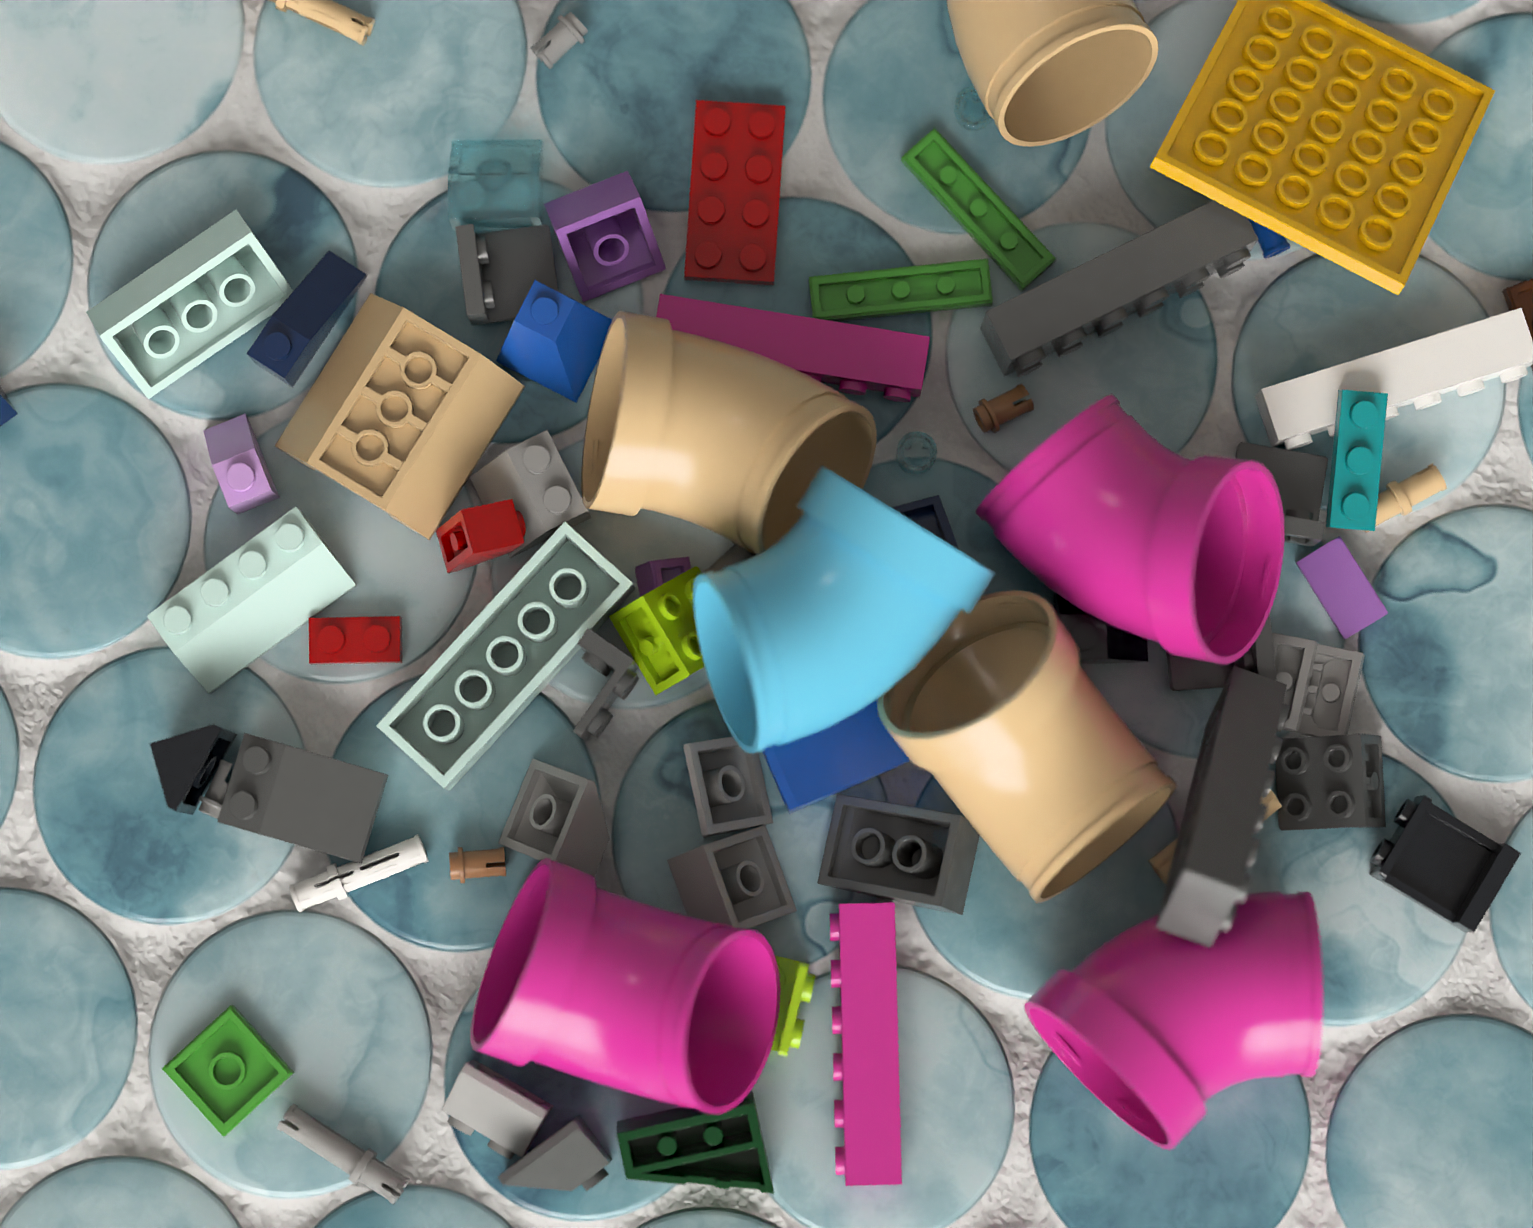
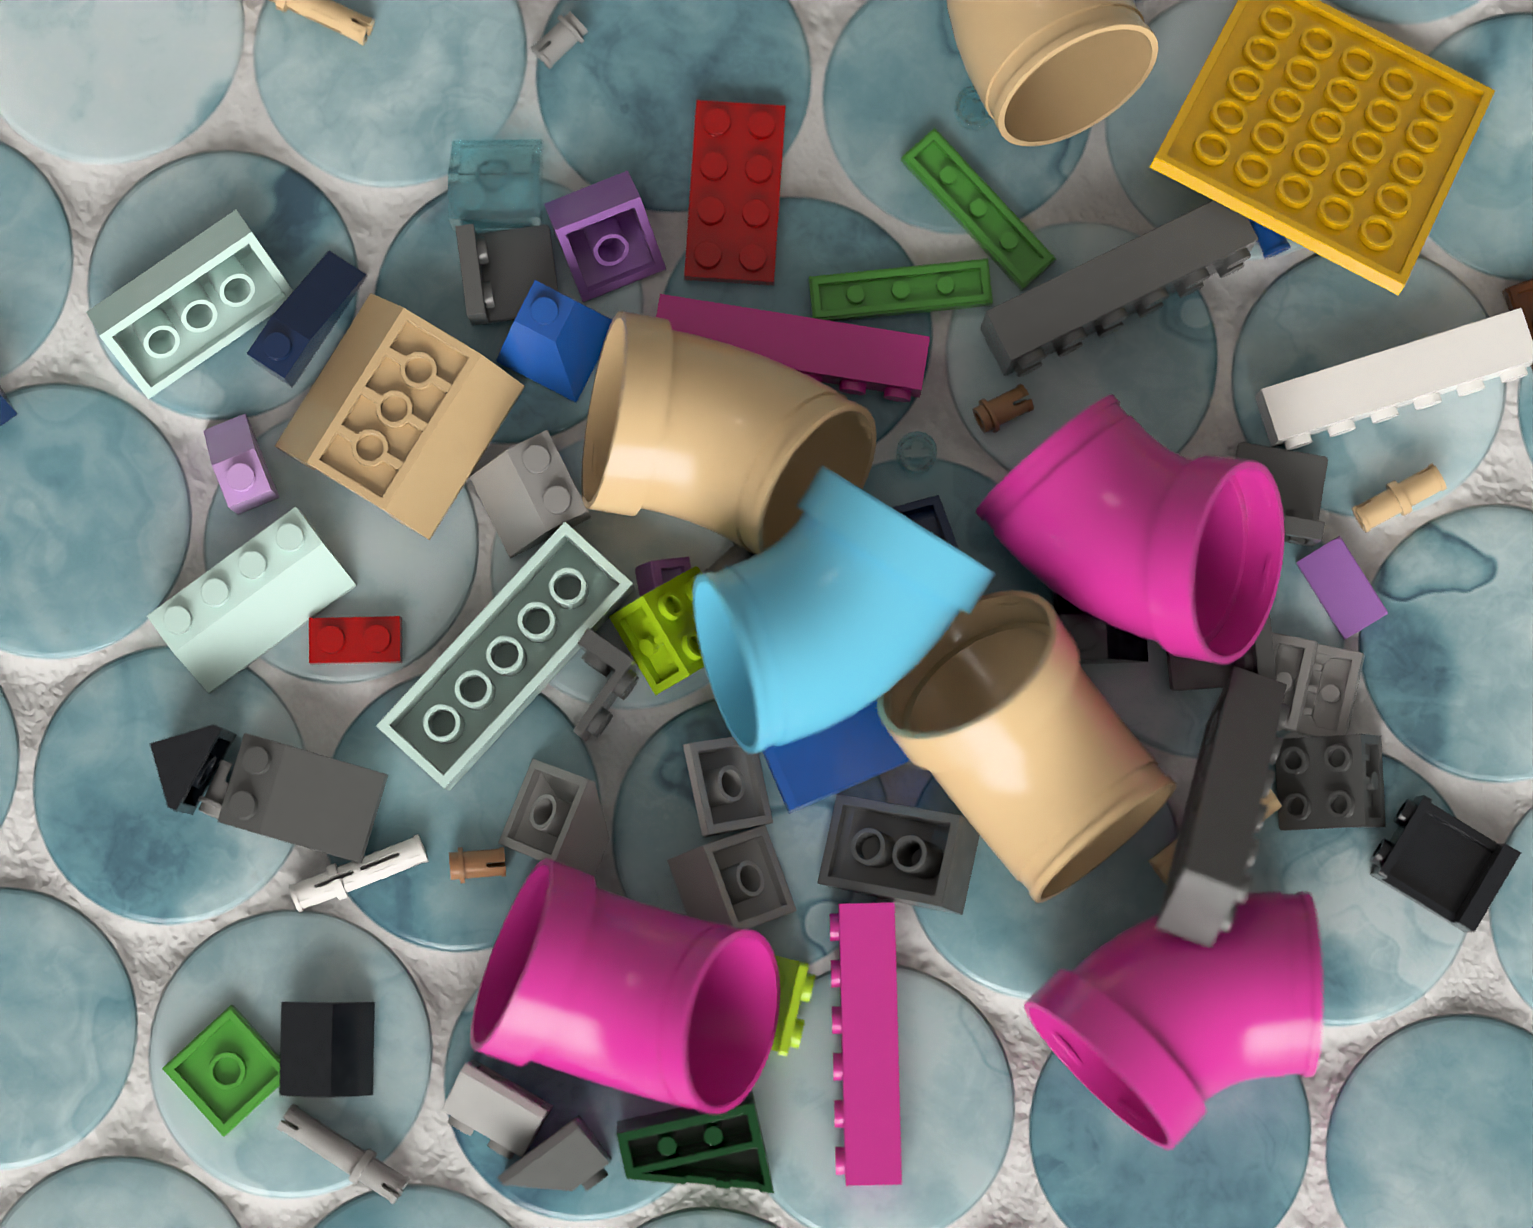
red slope [436,499,526,573] -> none
teal plate [1326,390,1388,531] -> none
none -> black slope [279,1002,375,1098]

